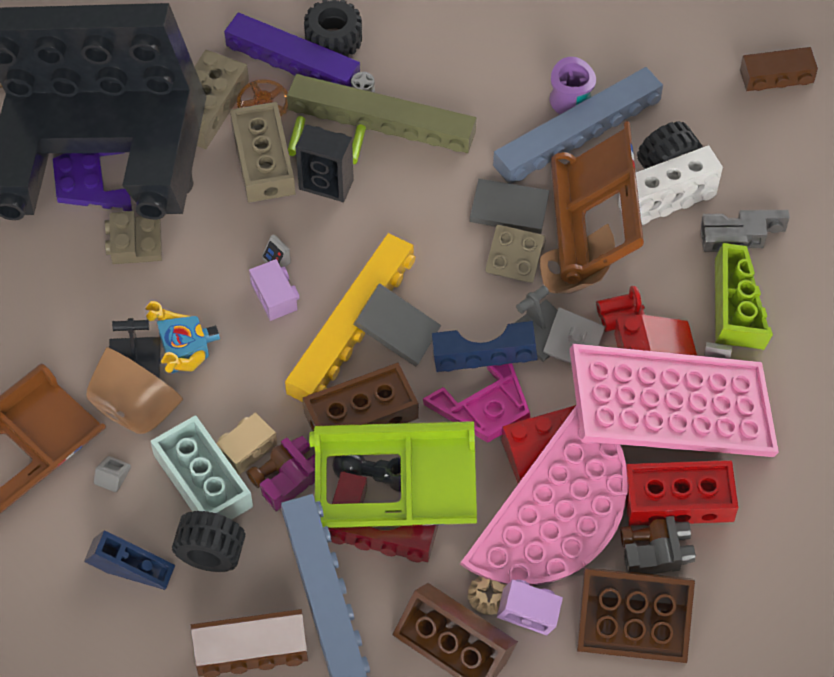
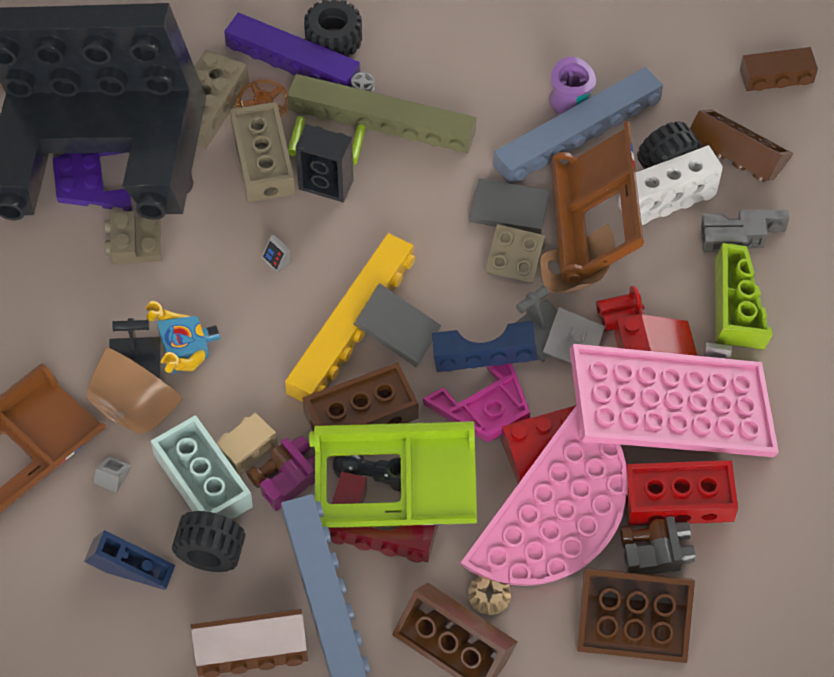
lavender brick [249,259,300,321] -> none
lavender brick [497,579,563,635] -> none
none -> reddish brown slope [690,109,793,182]

